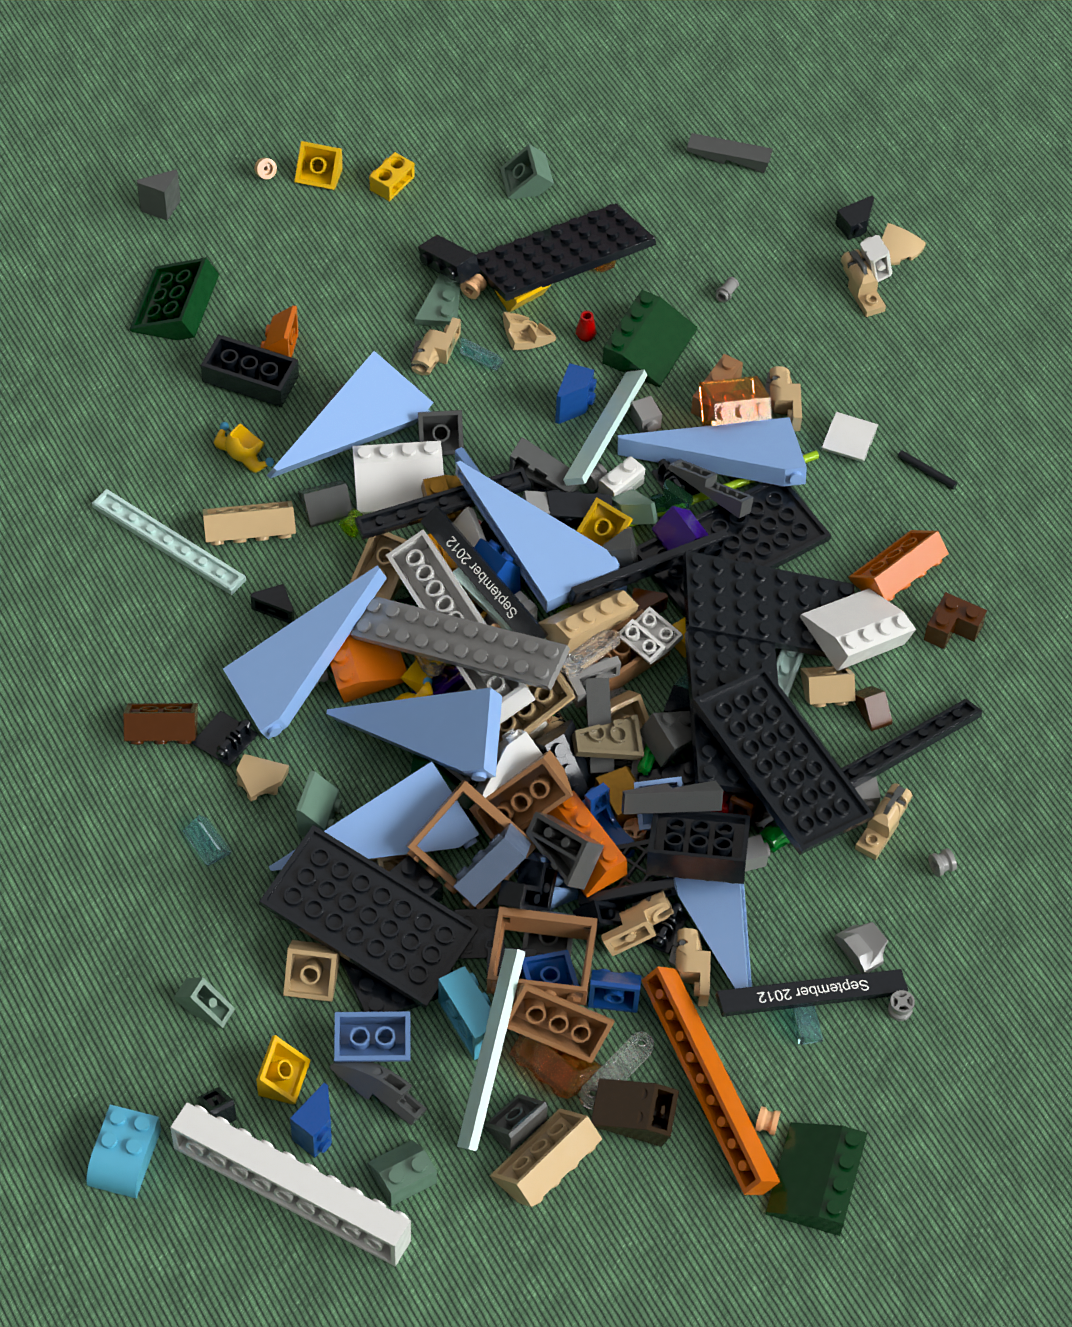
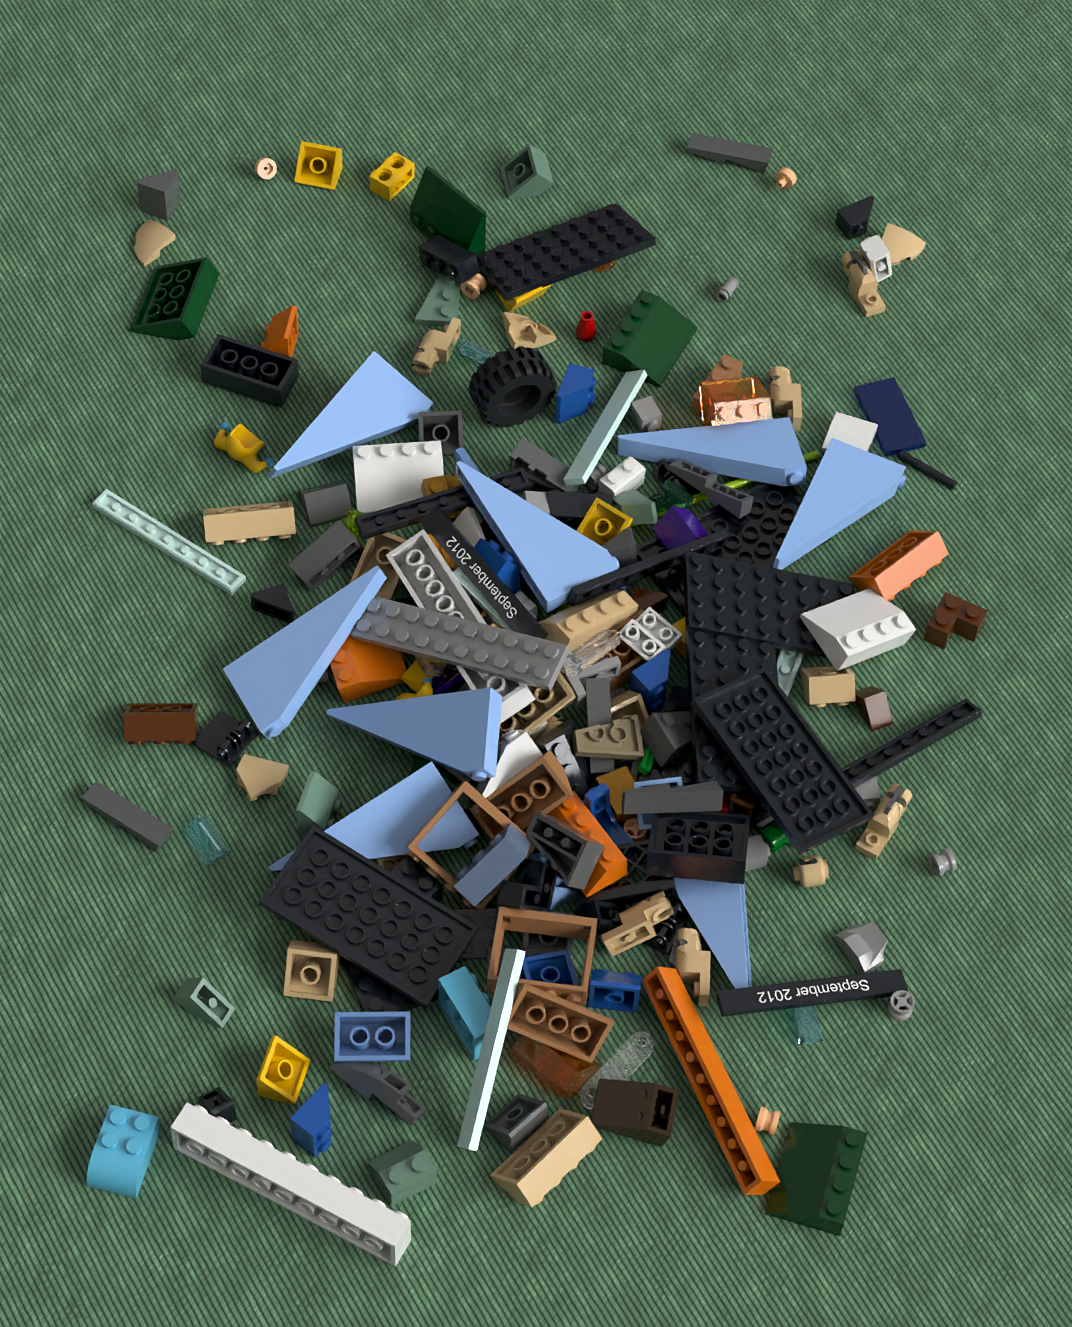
none -> dark grey slope [81,781,173,853]
none -> tan brick [134,220,176,267]
none -> dark grey wedge [288,520,364,591]
none -> dark green slope [410,165,486,255]
none -> black tyre [469,346,556,428]
none -> blue slope [630,649,671,715]
none -> light blue slope [773,438,907,570]
none -> light nougat tile [775,167,797,189]
none -> tan head [792,855,829,888]
none -> clear blue tile [853,377,927,457]

